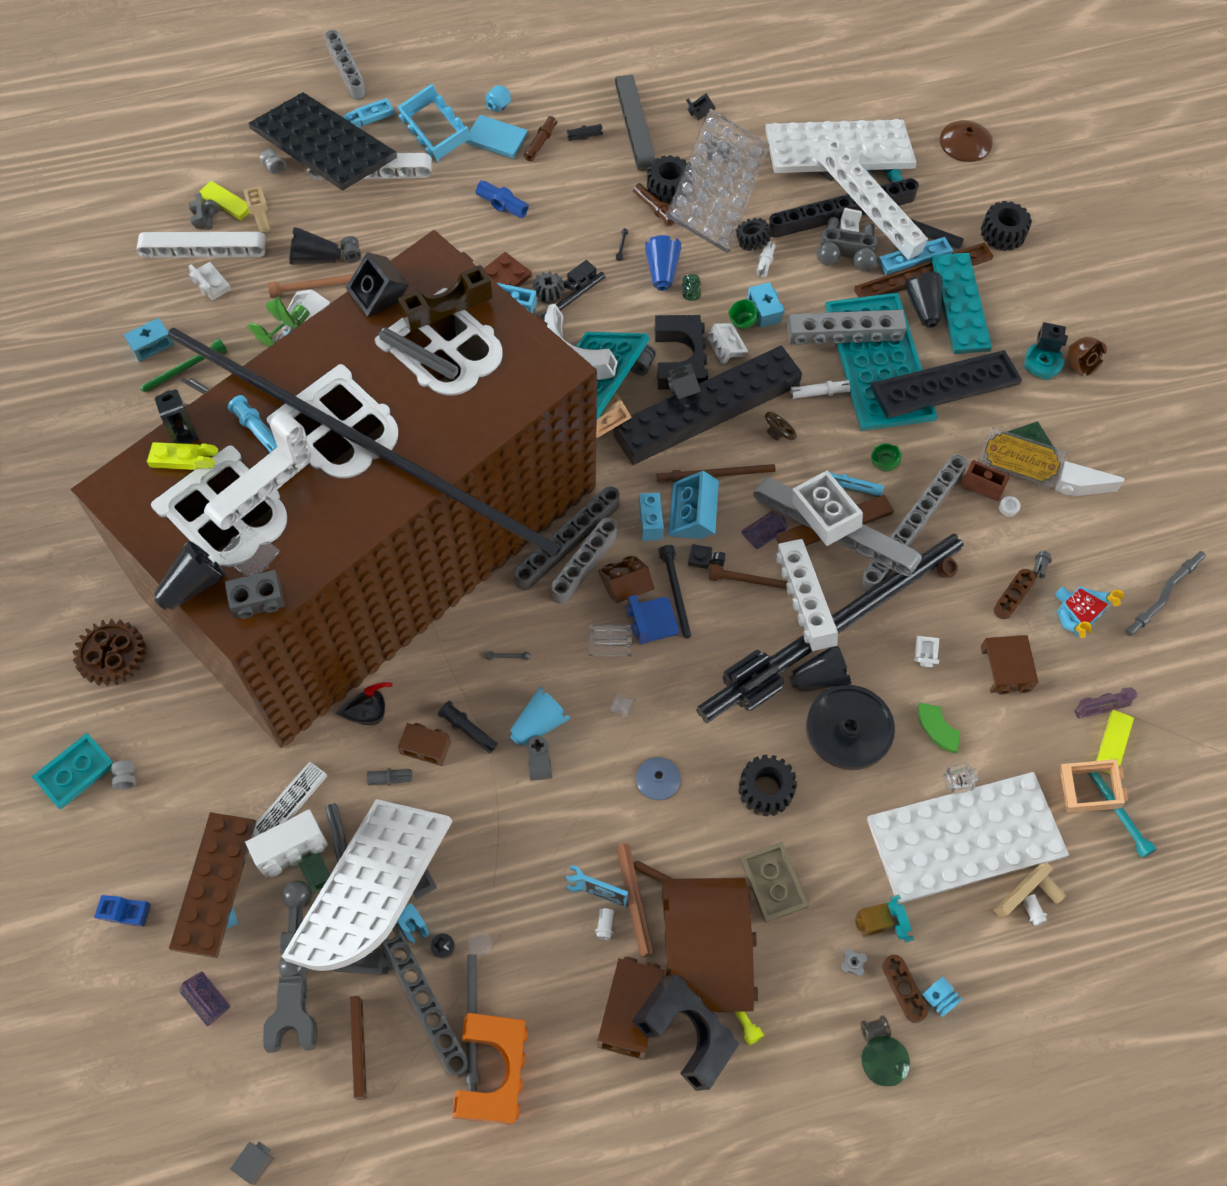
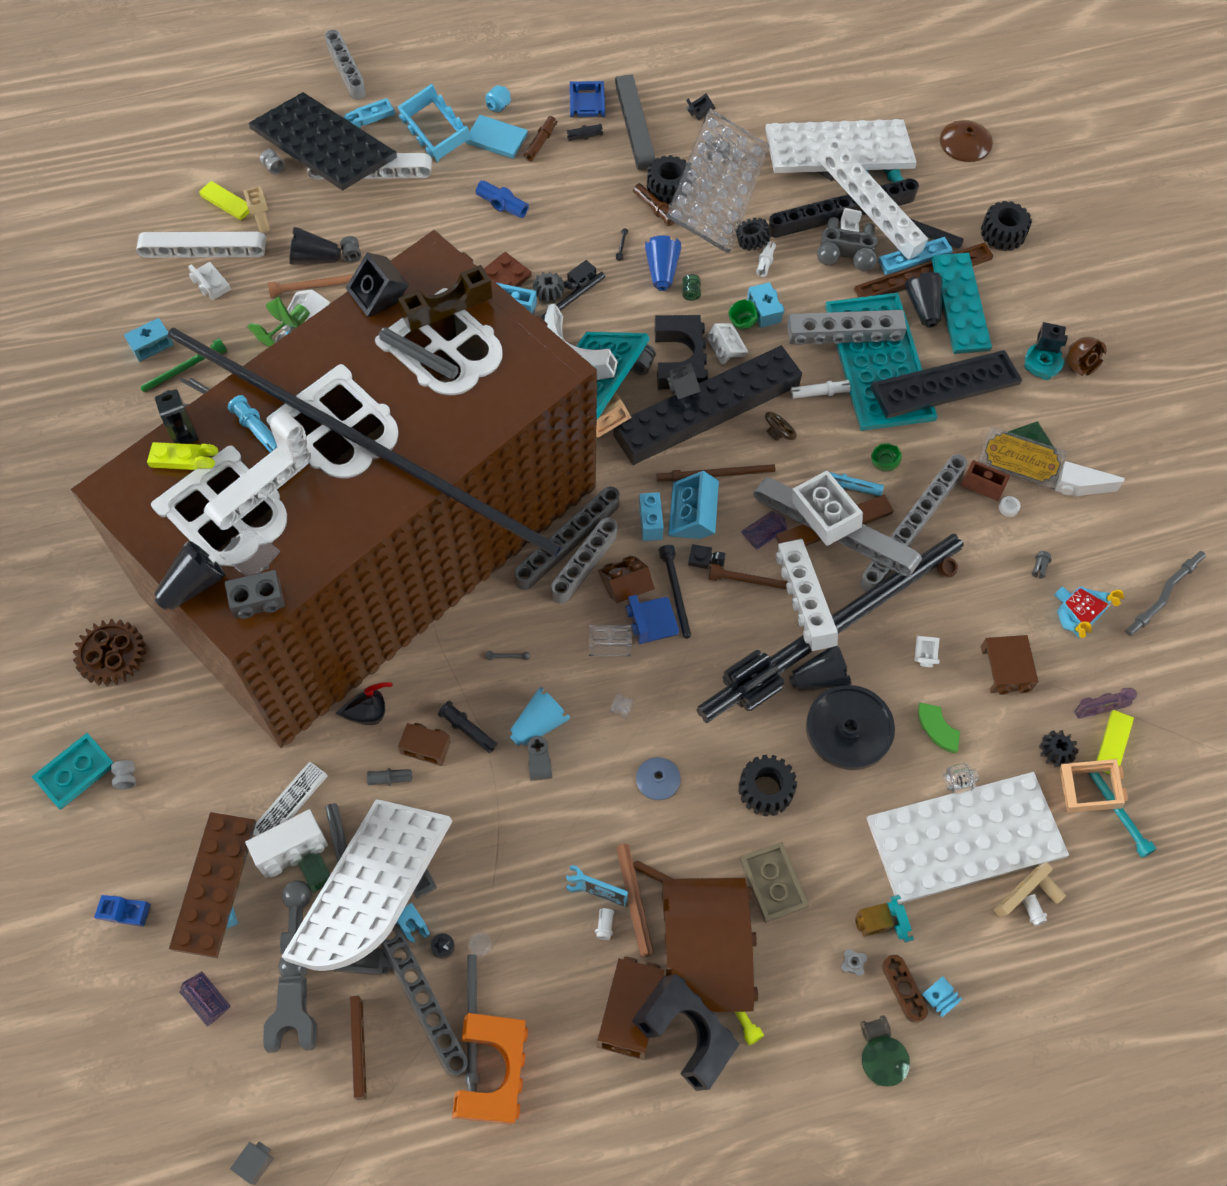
dark grey hips [189,192,219,230] -> none
reddish brown beam [994,569,1036,619] -> none
none -> blue container [570,81,605,117]
none -> black gear [1039,730,1079,768]

